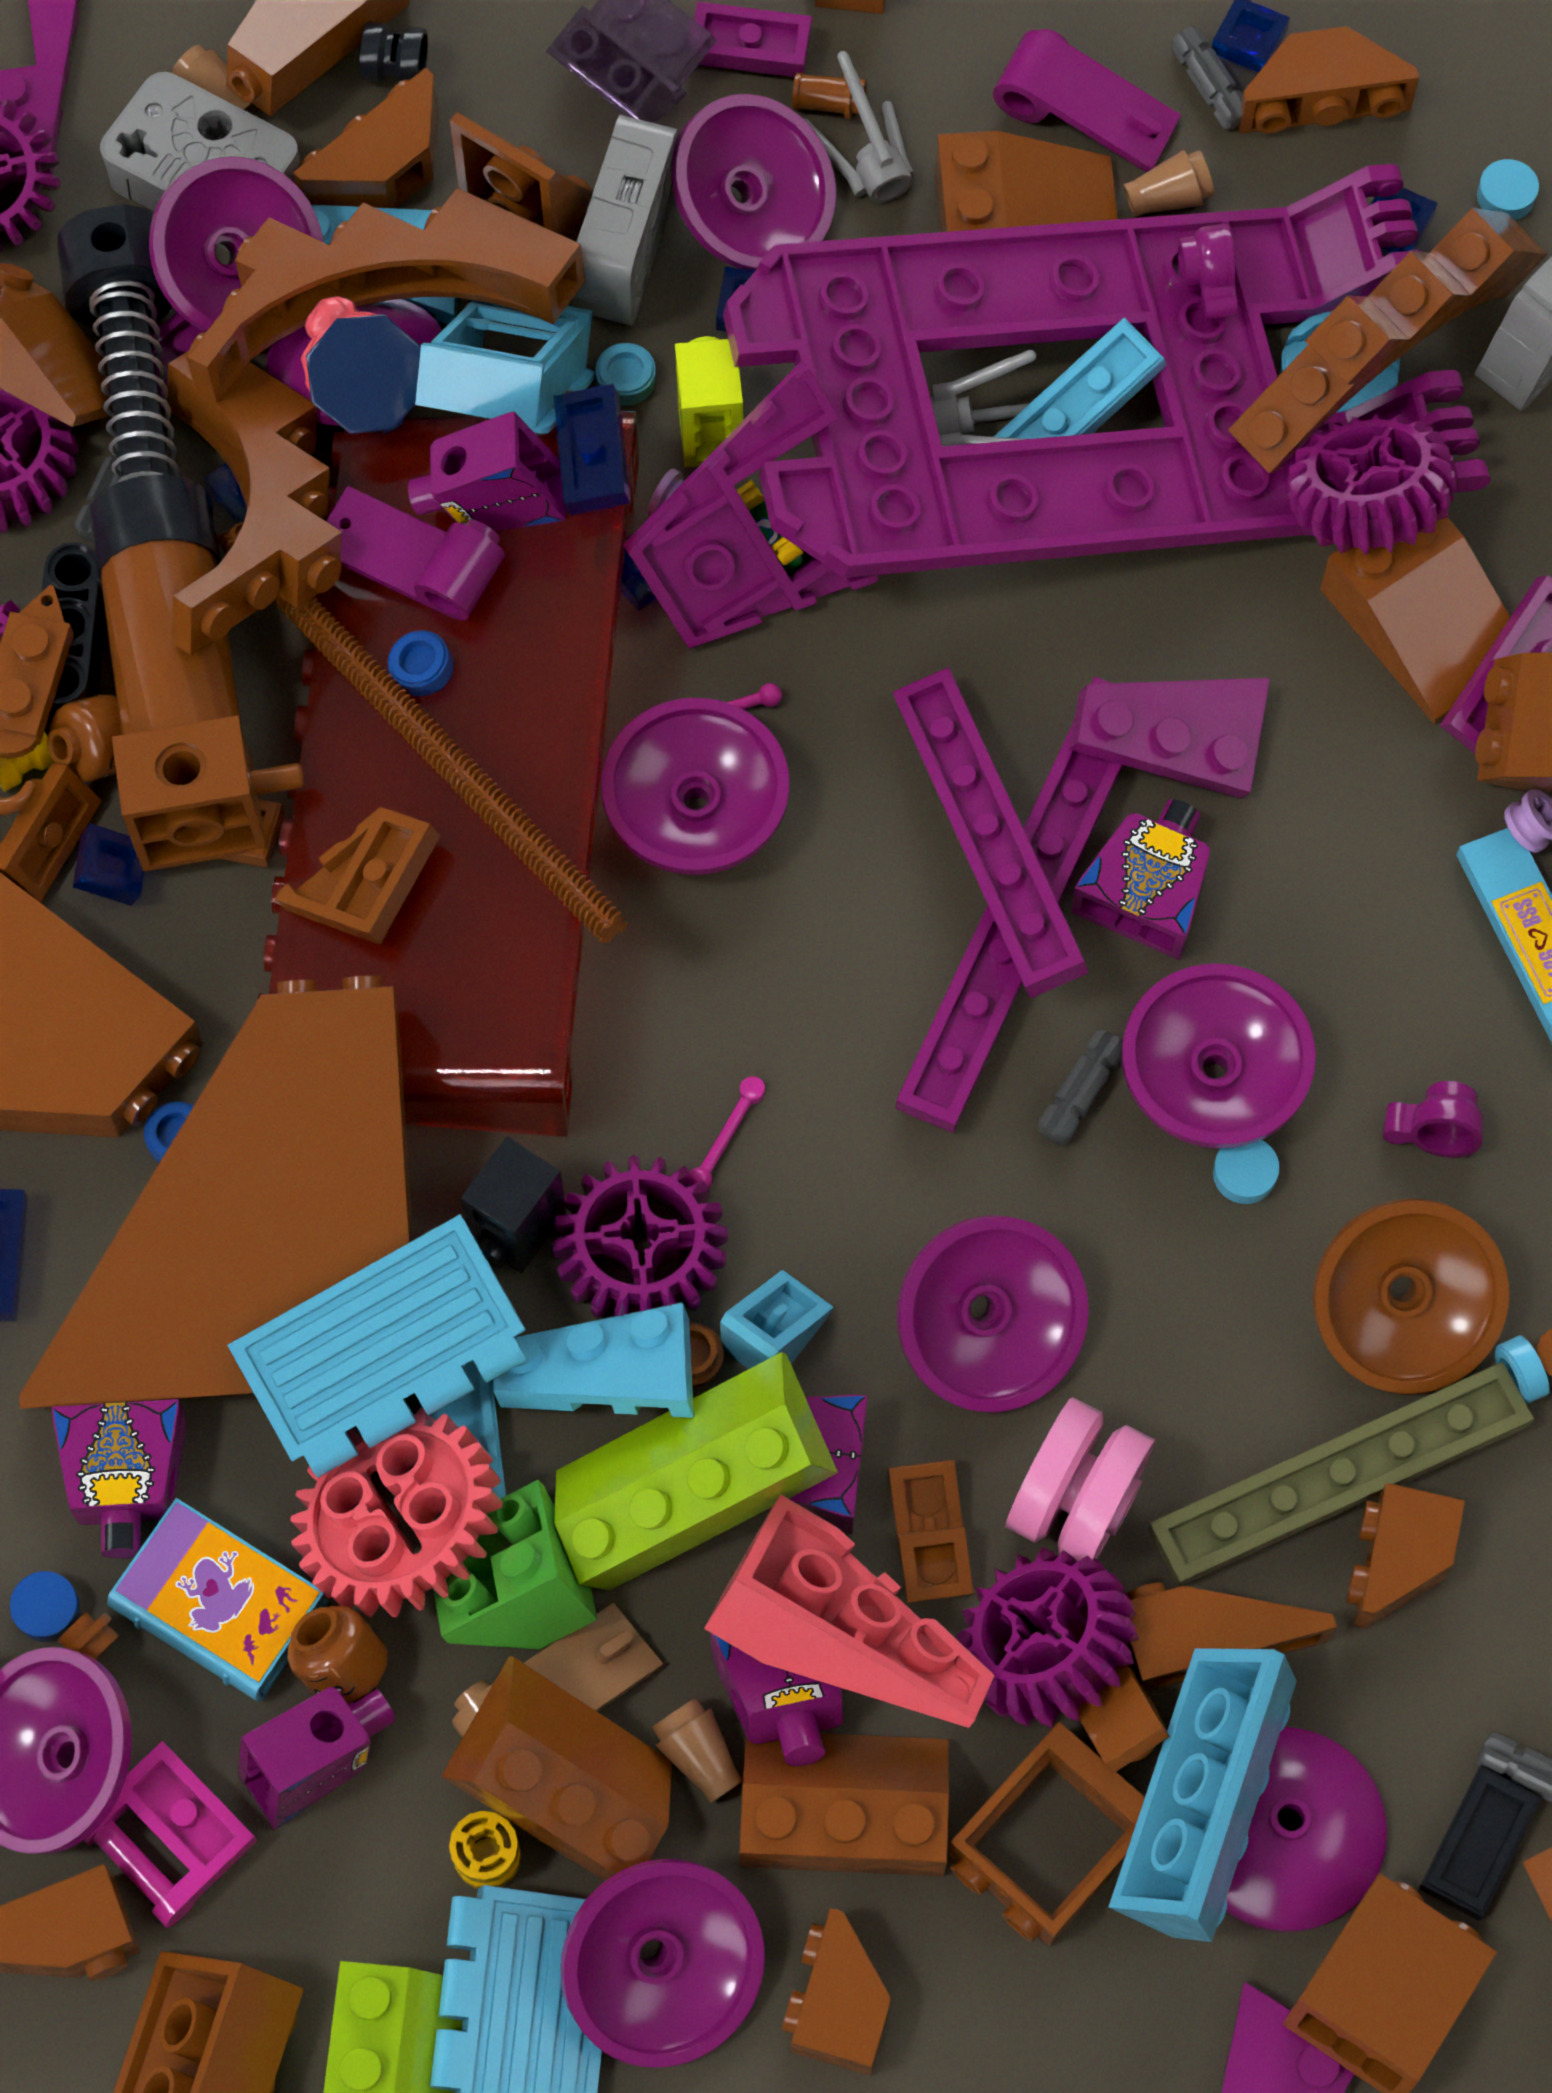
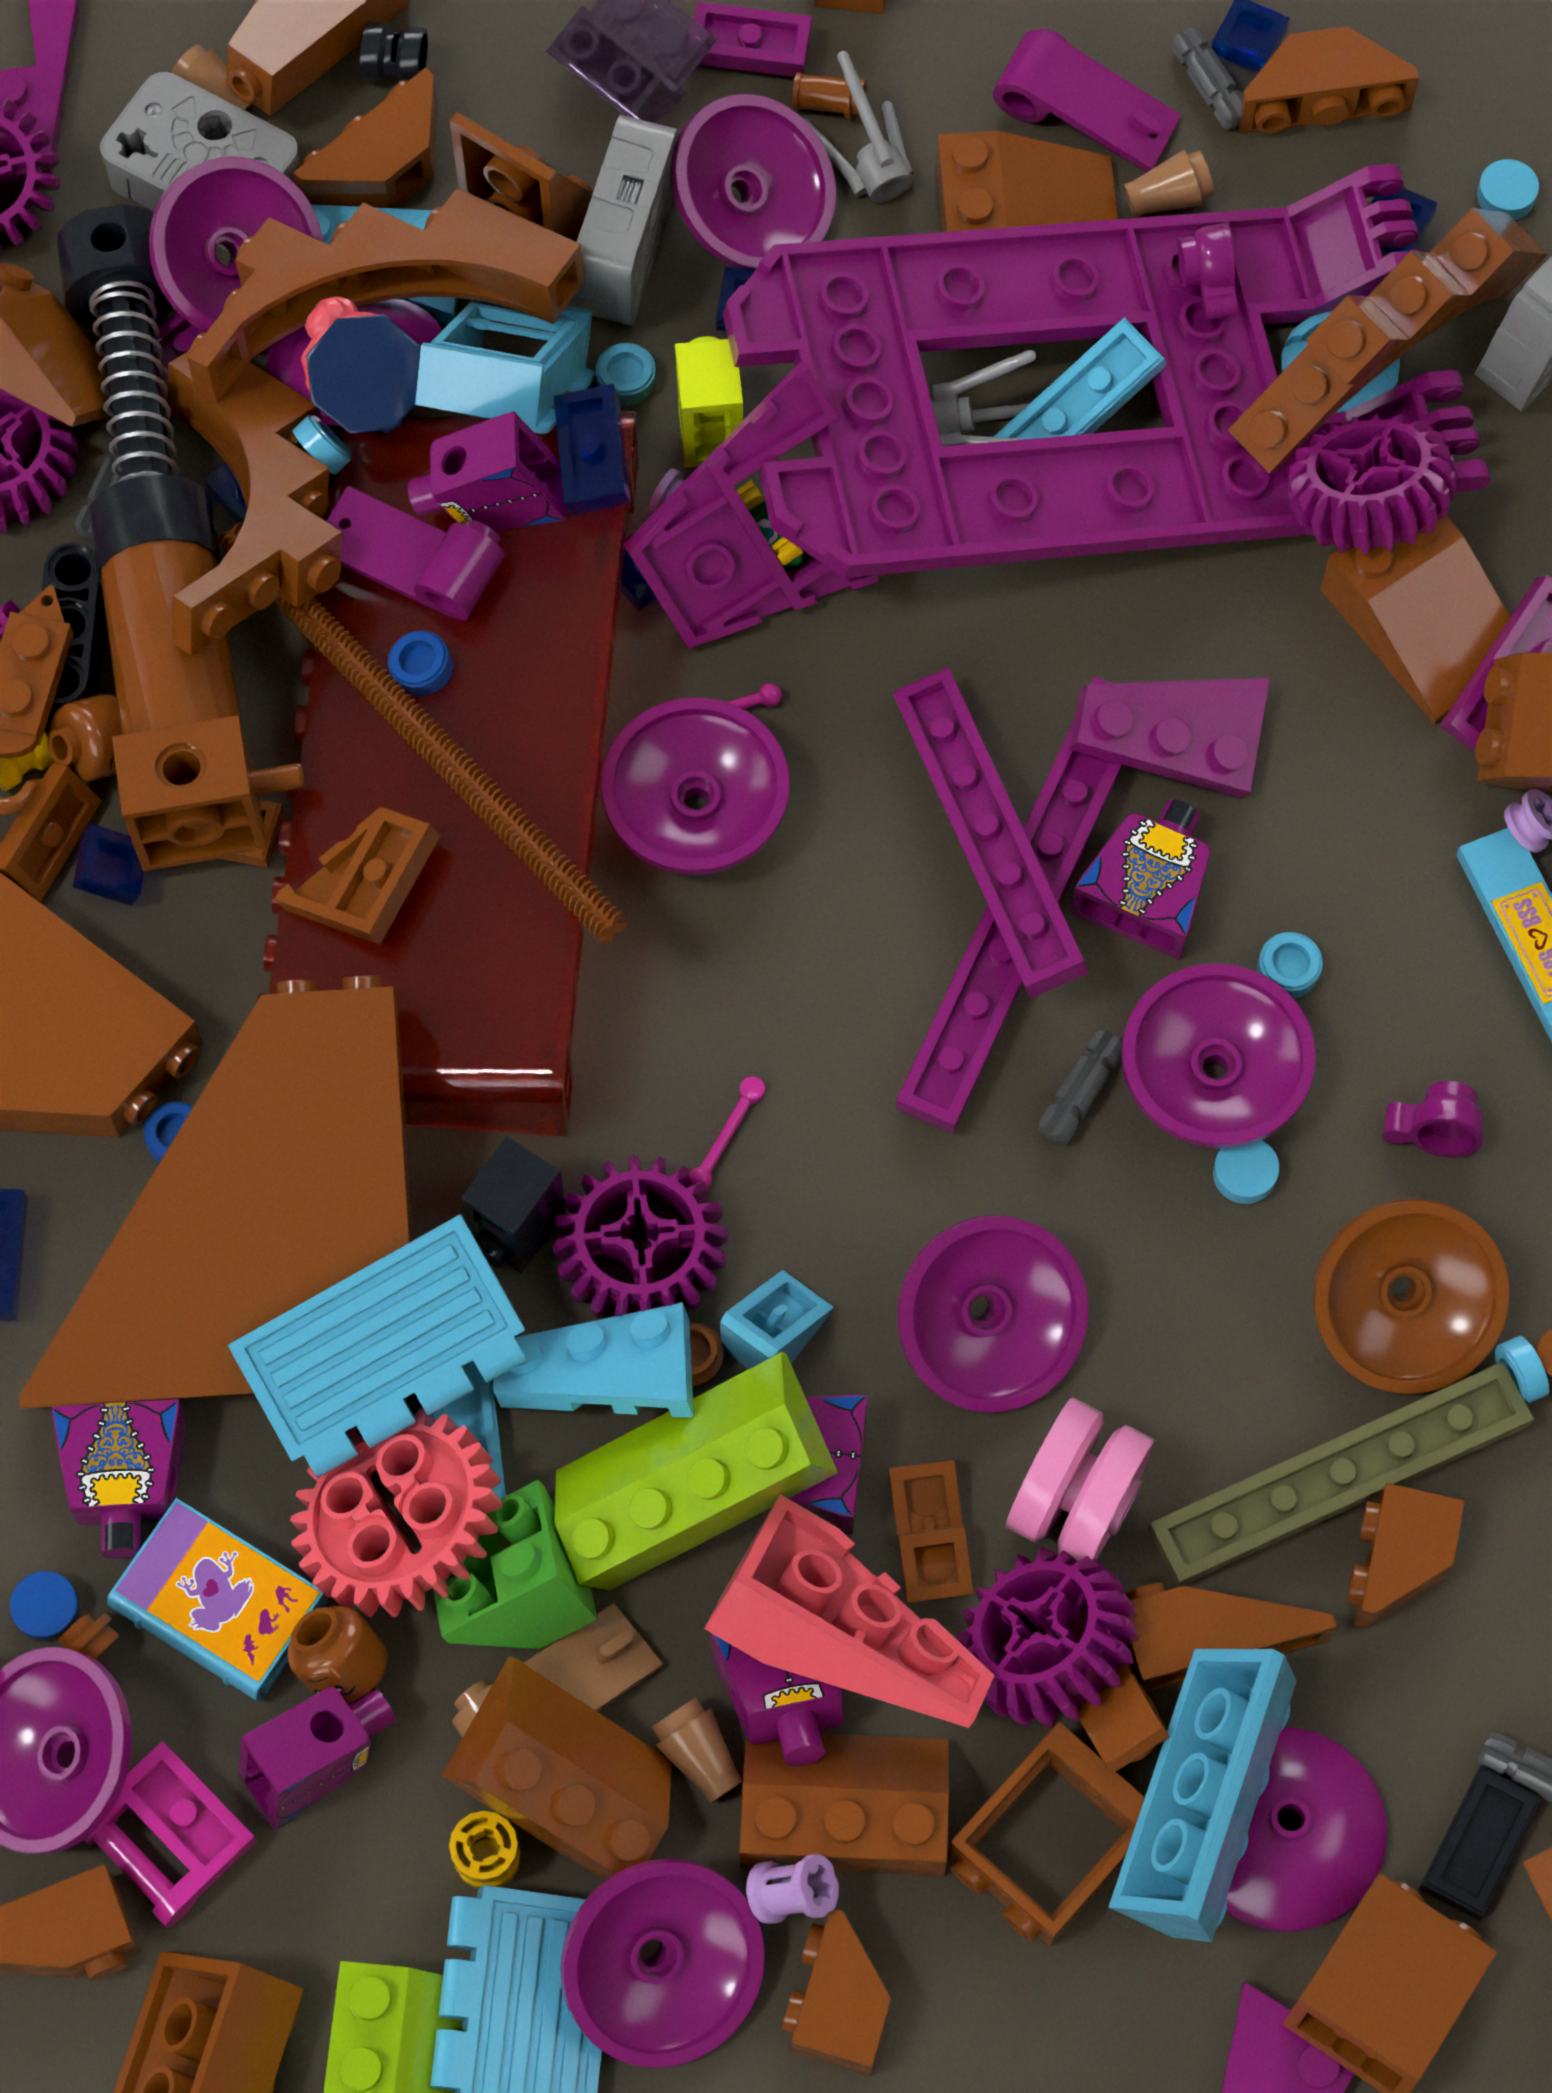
none -> medium azure tile [293,415,352,475]
none -> lavender bush [746,1854,839,1924]
none -> medium azure tile [1257,932,1323,999]

